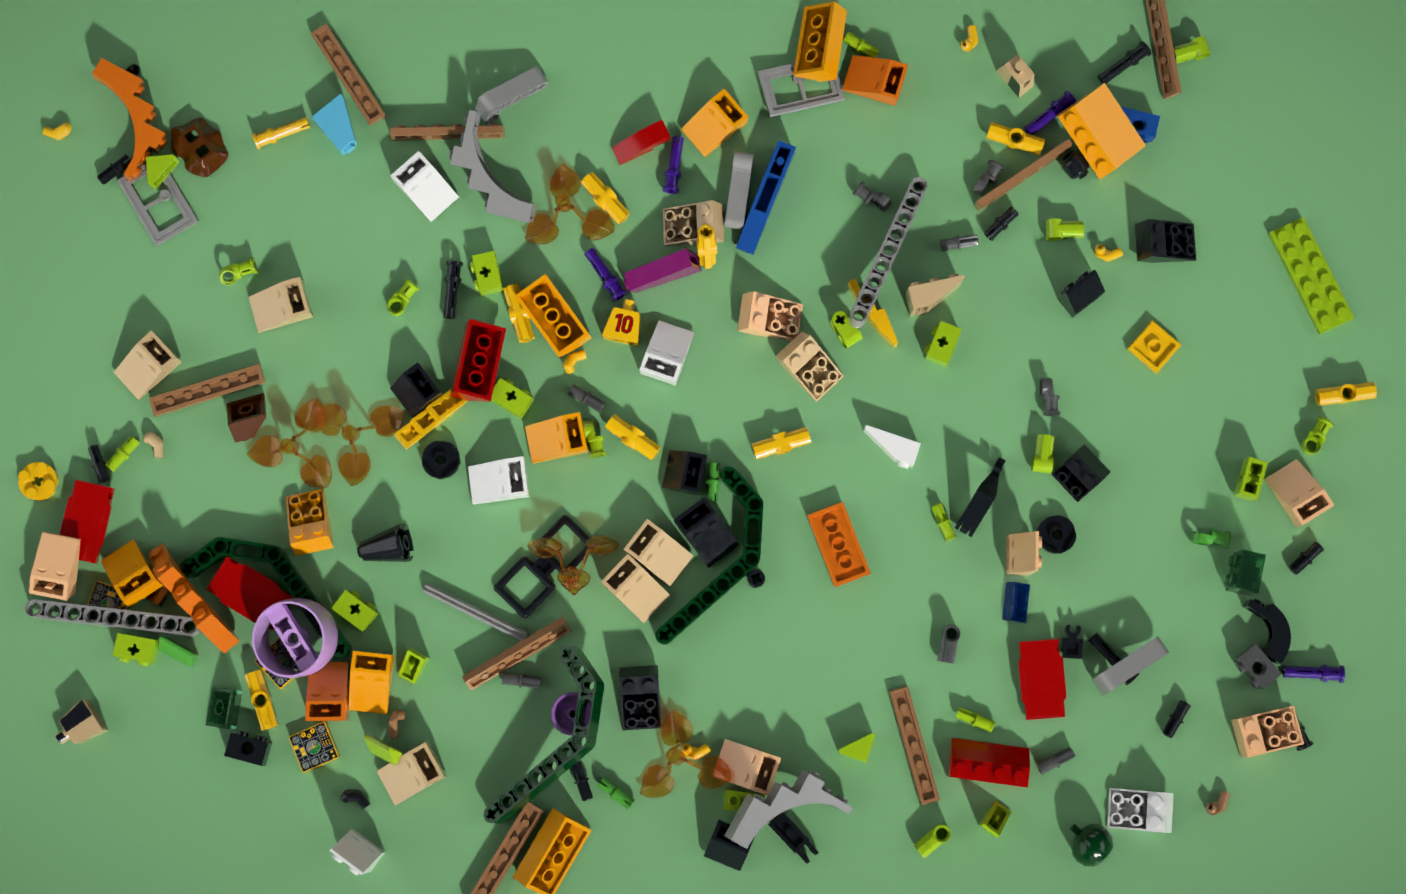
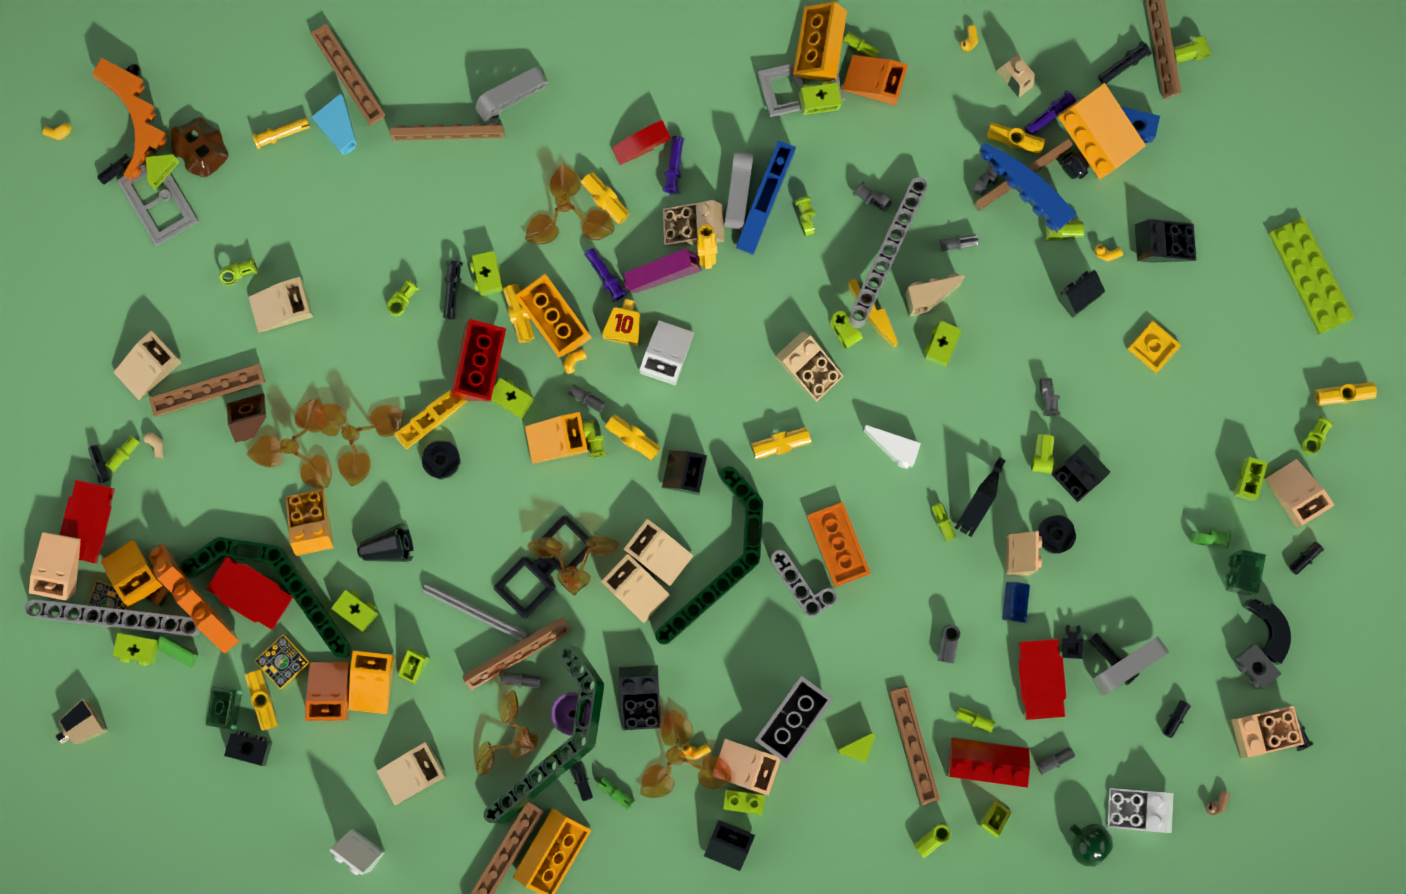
yellow plate [18,462,59,501] -> none
lavender cylinder [252,598,338,678] -> none
tile [288,721,340,773] -> none
black arm [341,789,371,809] -> none
lime slope [363,734,402,766] -> none
medium nougat arm [388,710,406,738] -> none
white slope [390,151,459,222] -> none
black slope [390,362,442,418] -> none
light grey arch [449,110,537,223] -> none
white slope [468,456,530,505] -> none
black slope [674,497,739,568] -> none
light orange slope [681,89,748,158] -> none
bright green pin [706,462,721,502] -> none
light grey arch [724,770,853,849] -> none
light nougat slope [737,291,803,341] -> none
black bush [747,570,765,588] -> none
black hinge [768,812,819,864] -> none
black pin [984,207,1019,241] -> none
dark purple pin [1282,665,1345,683] -> none
none -> clear orange plant [475,689,538,775]
none -> light grey brick [754,676,833,764]
none -> light grey beam [771,550,837,617]
none -> lime connector [794,196,816,236]
none -> lime brick [799,81,842,115]
none -> blue slope [979,143,1077,233]

